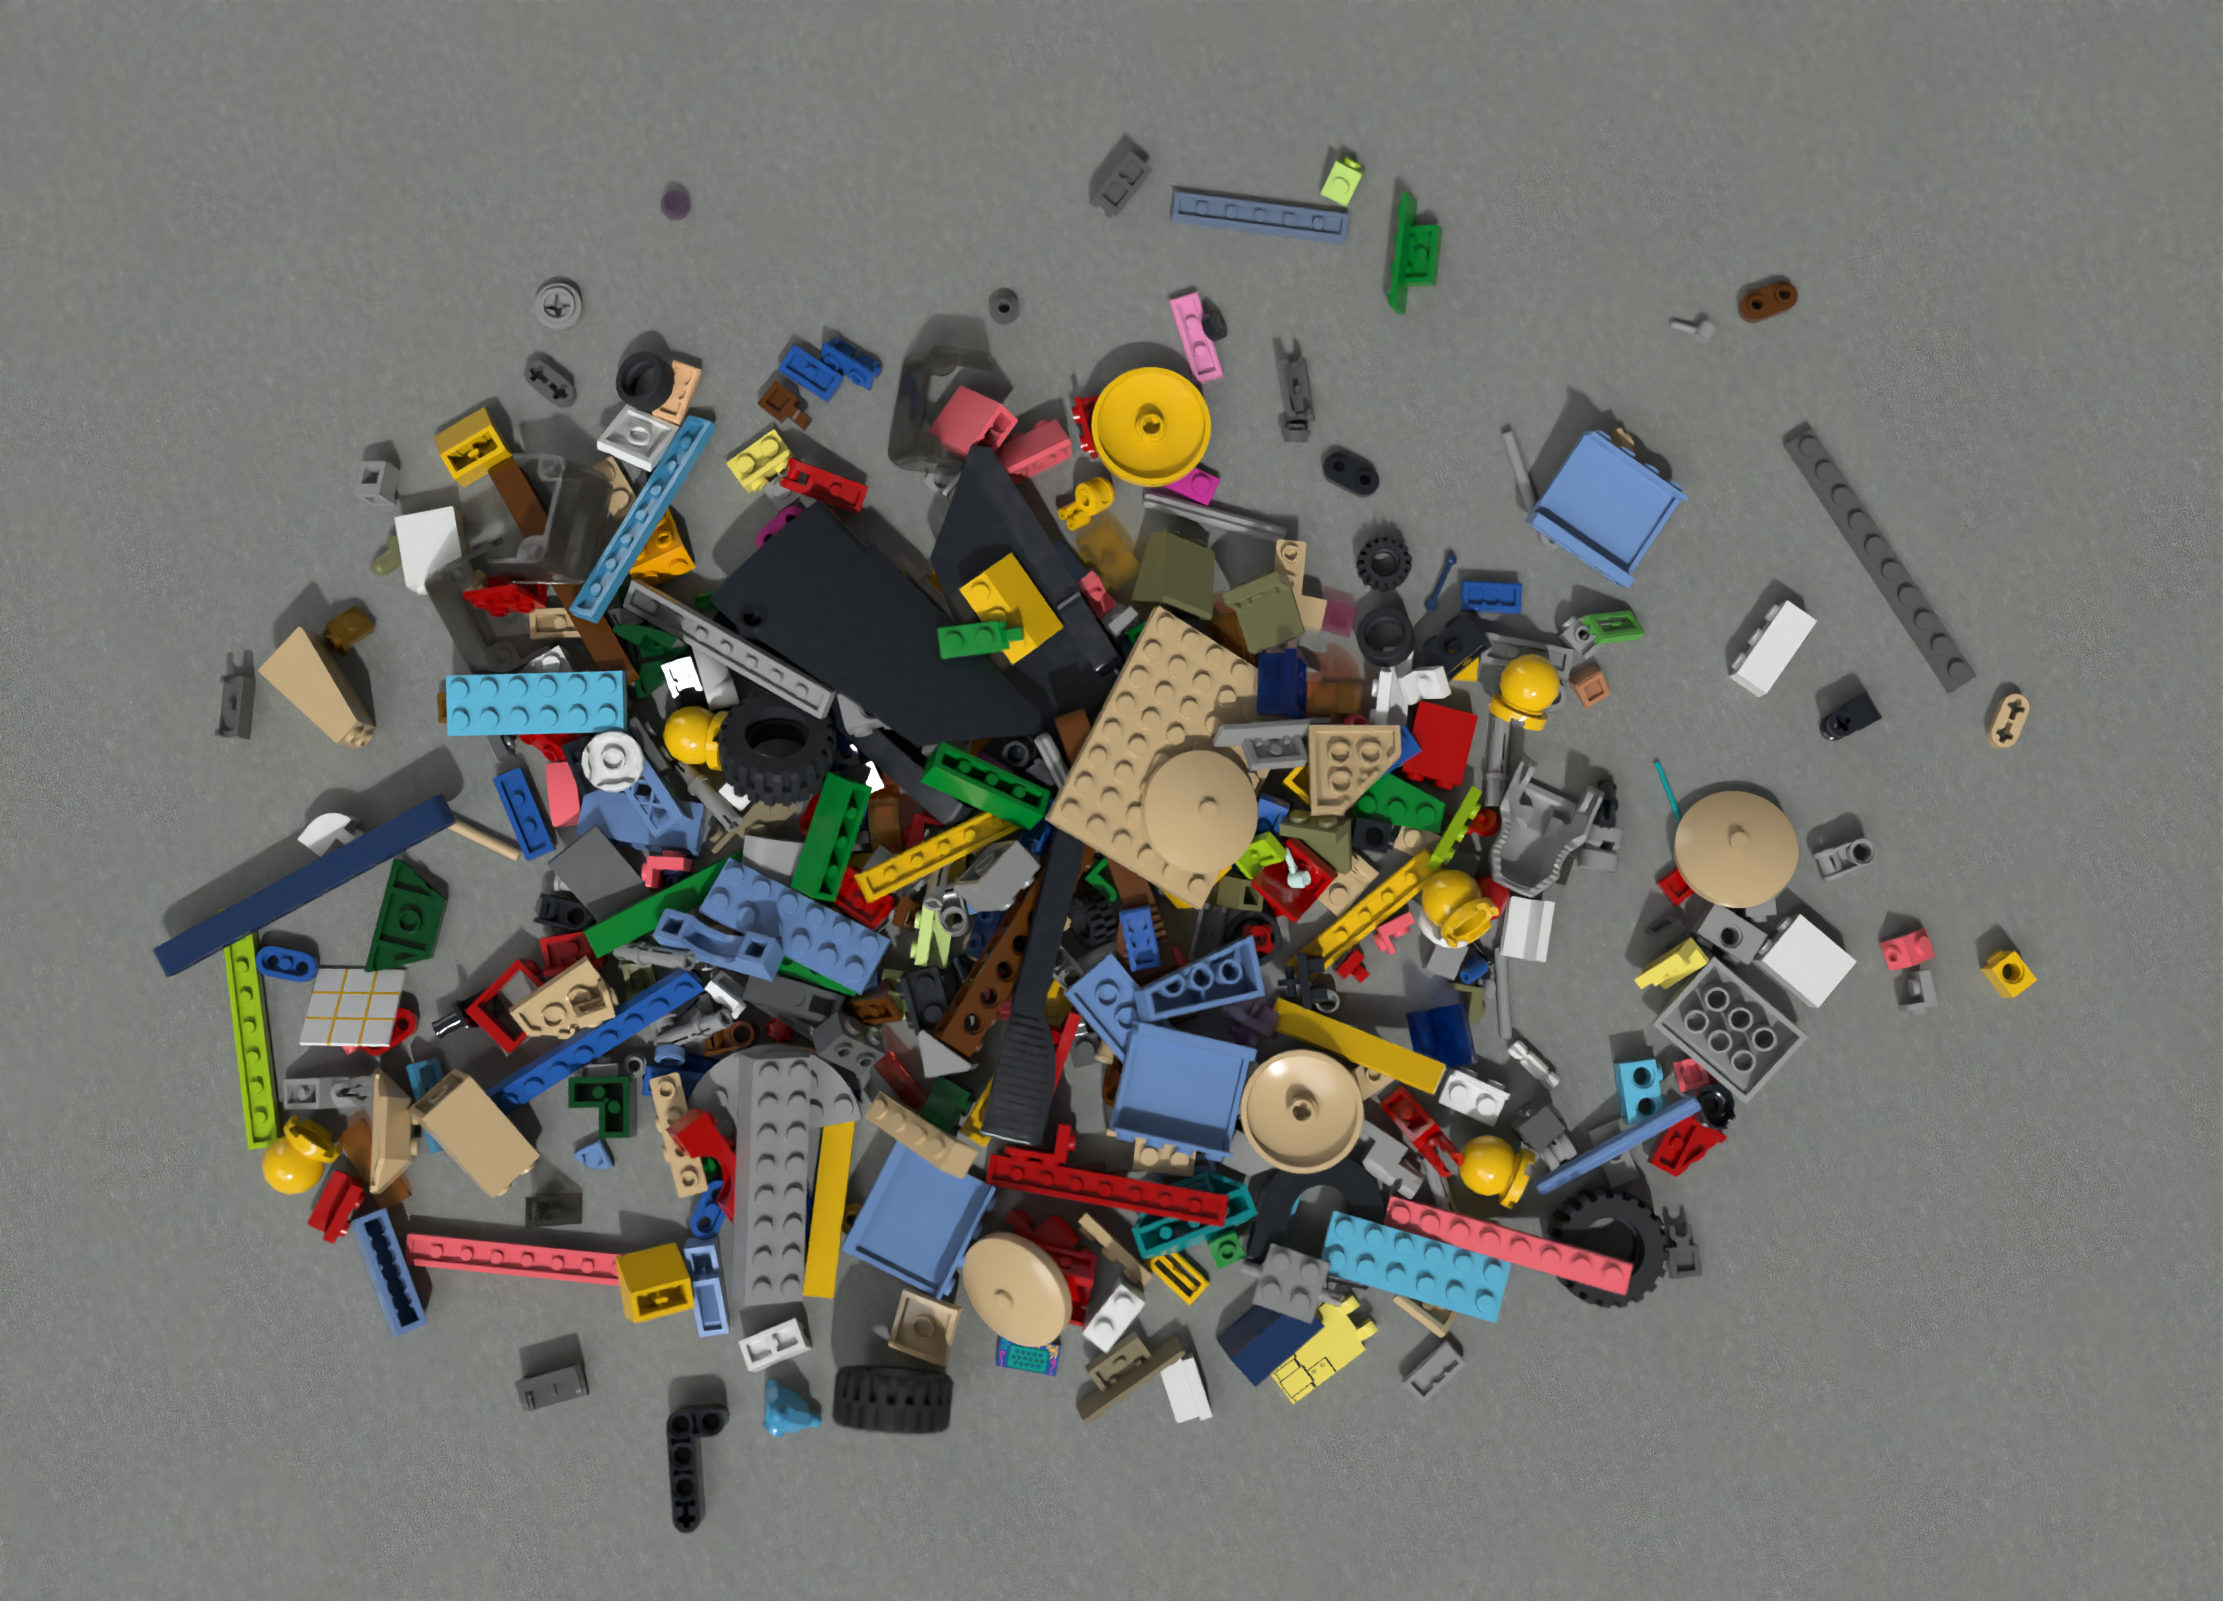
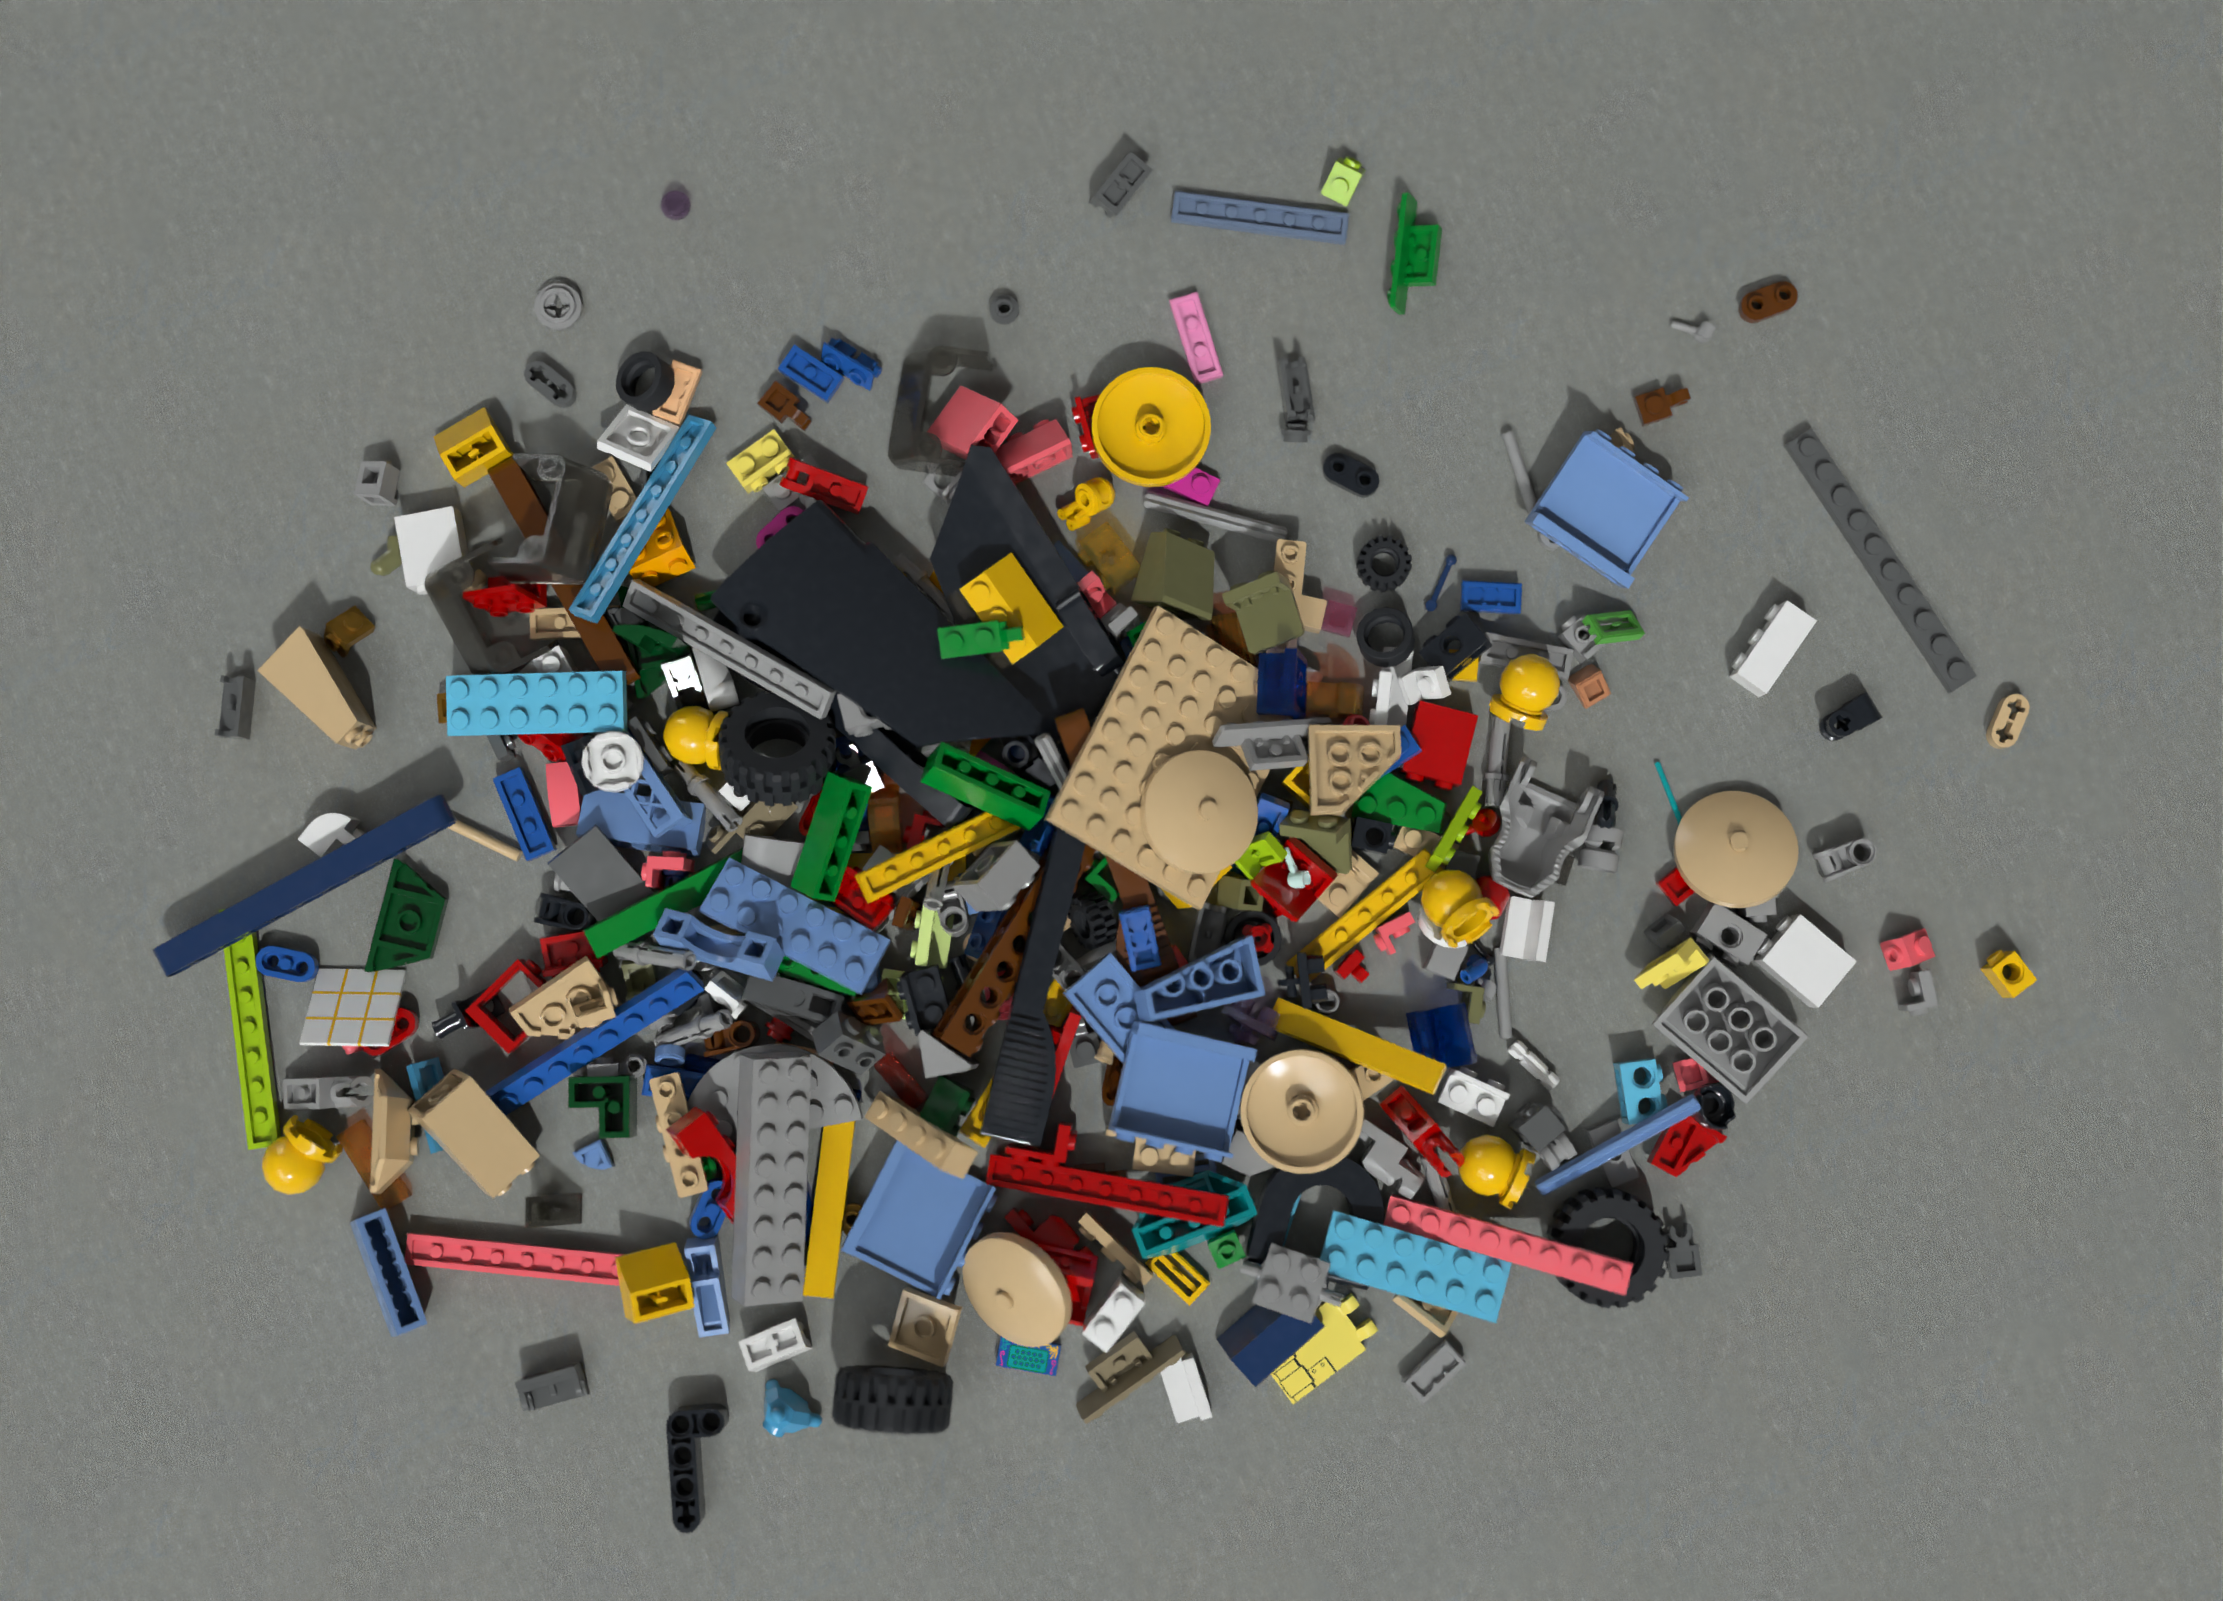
red bracket [307,1170,366,1244] -> none
black tile [1201,310,1227,342] -> none
none -> reddish brown plate [1633,388,1691,427]

